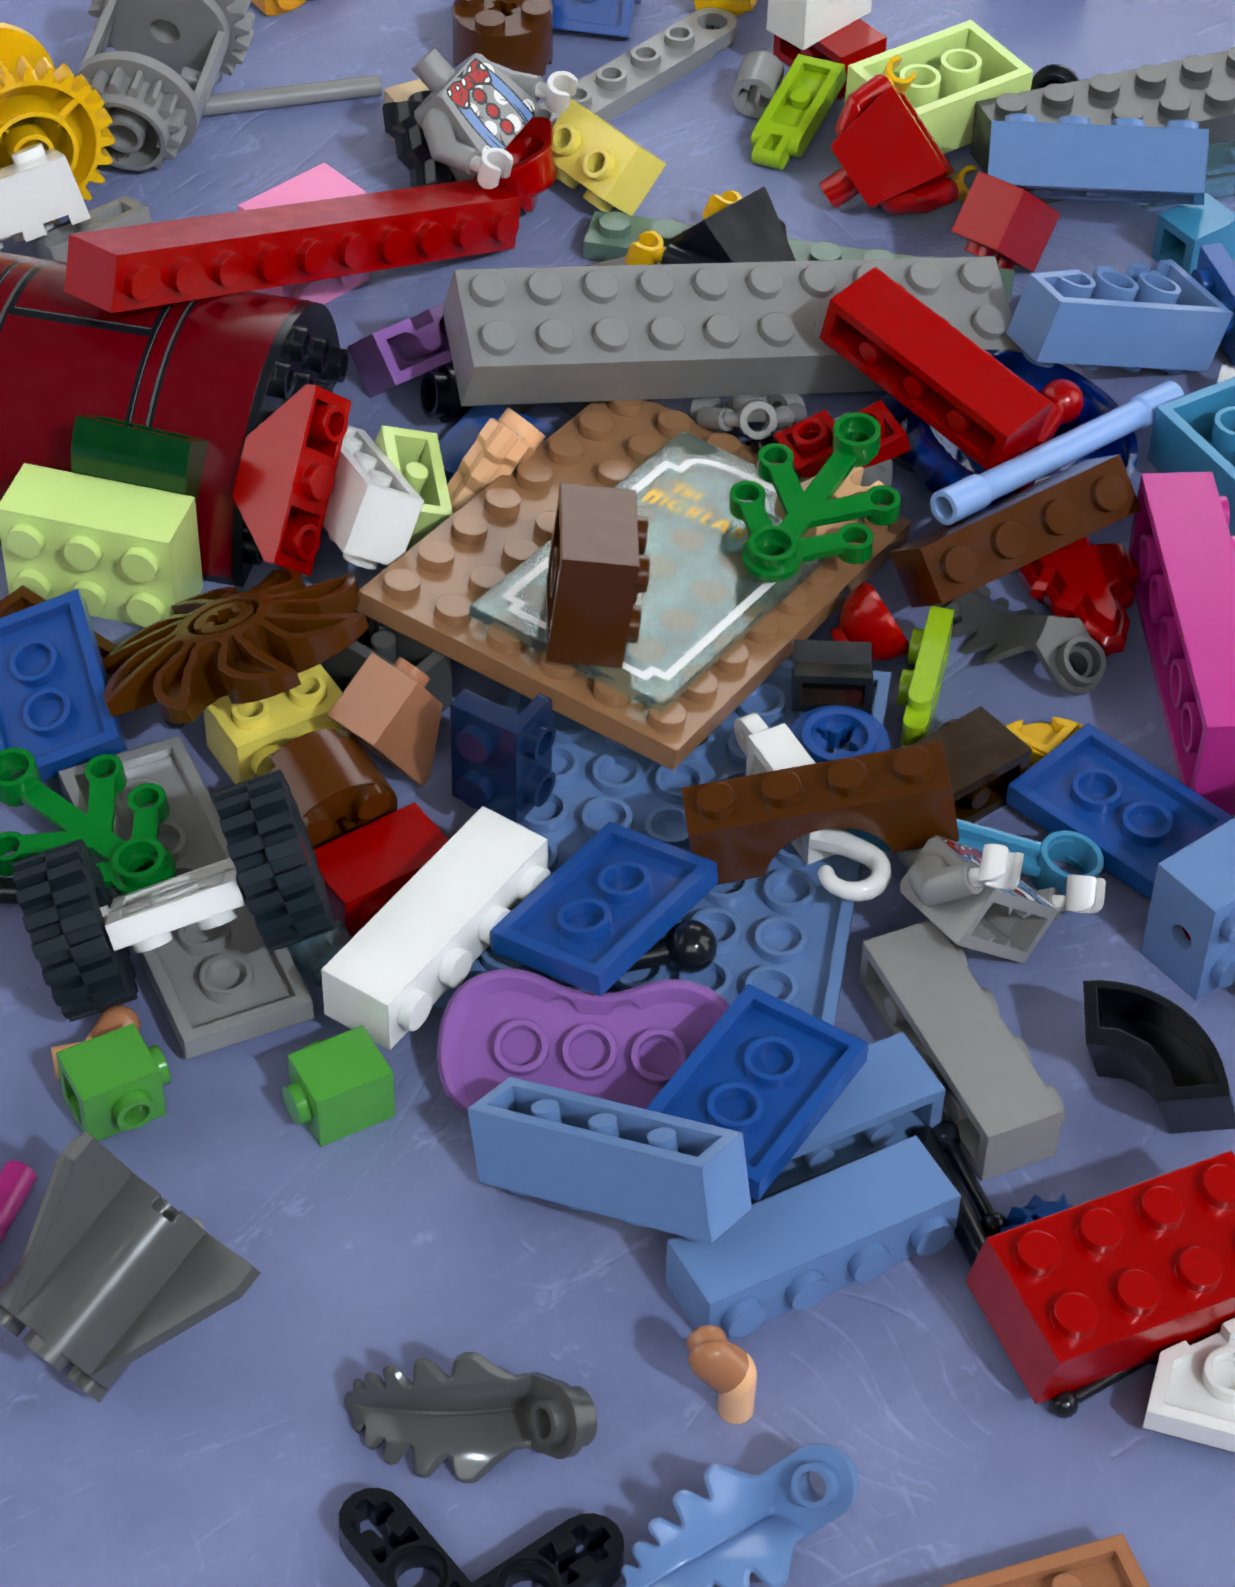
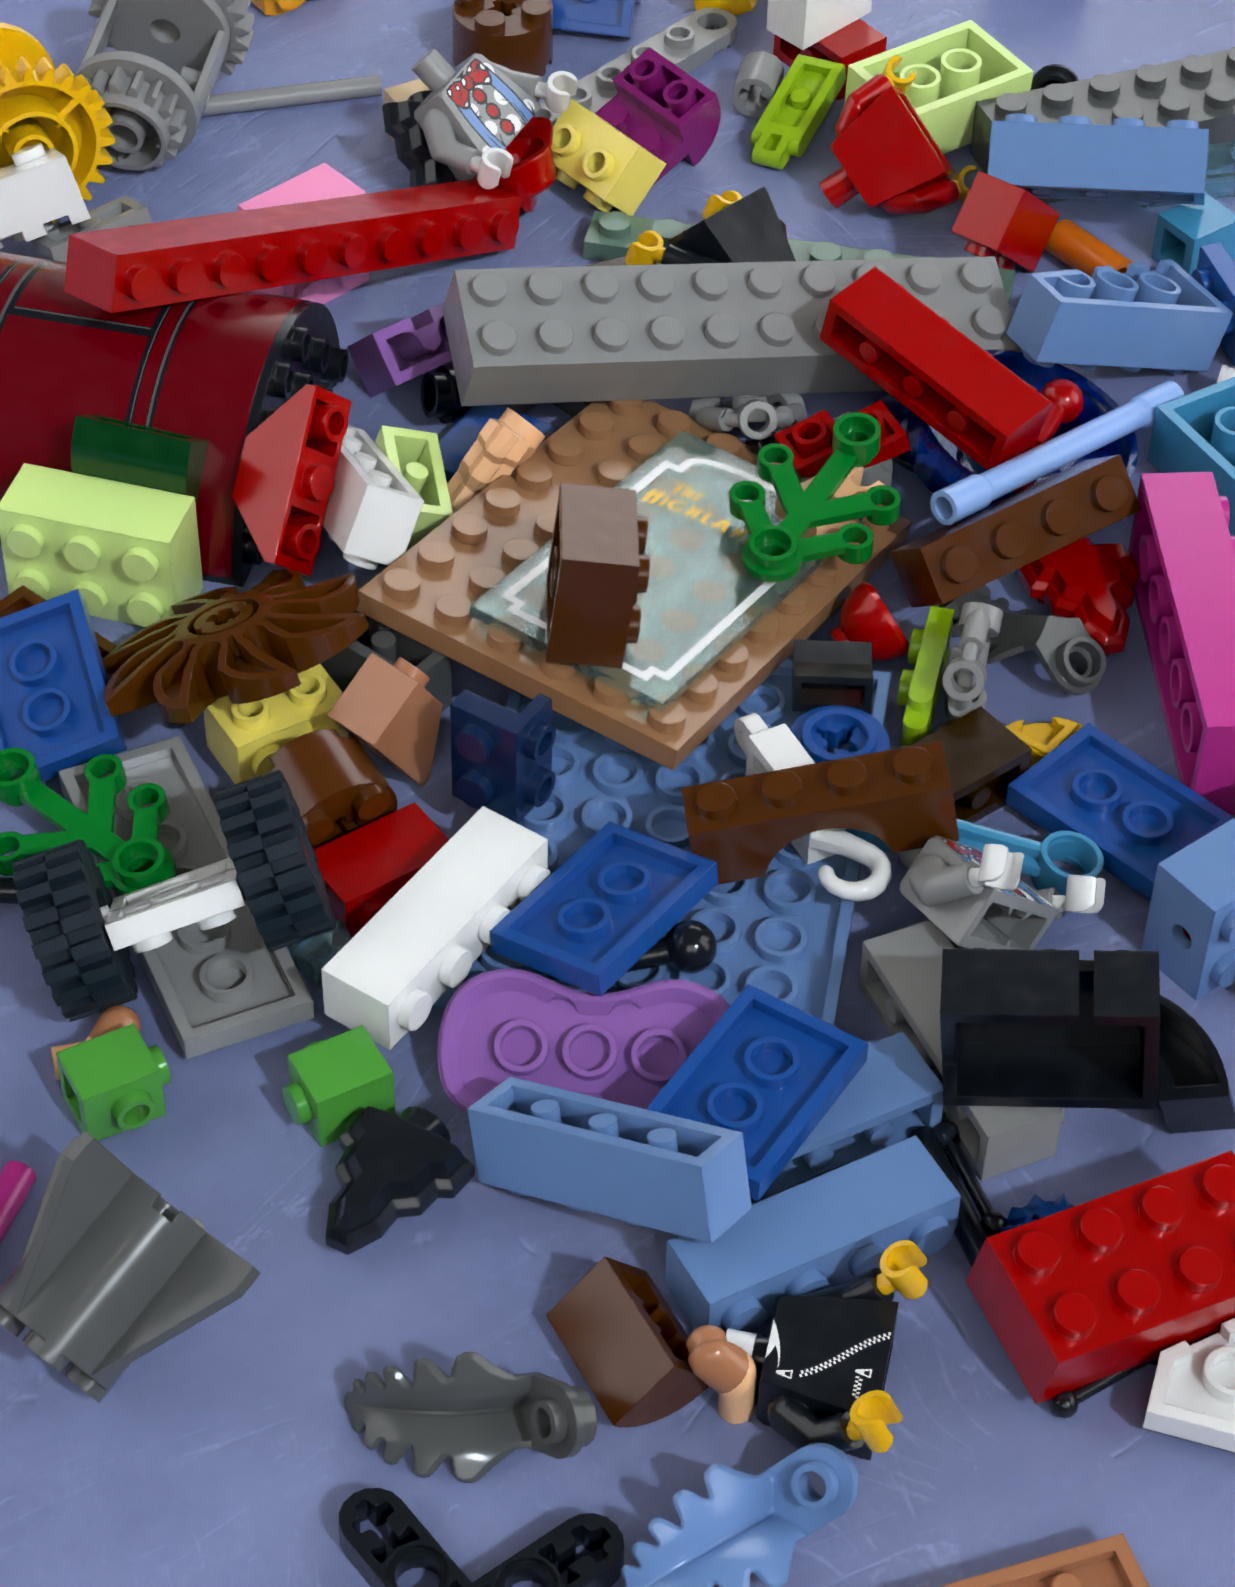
none -> black rock [326,1106,475,1255]
none -> reddish brown brick [546,1256,709,1427]
none -> magenta brick [595,47,721,185]
none -> black torso [726,1240,928,1460]
none -> black piece [940,948,1160,1109]
none -> light grey piece [942,602,1003,720]
none -> orange cylinder [1045,219,1133,277]

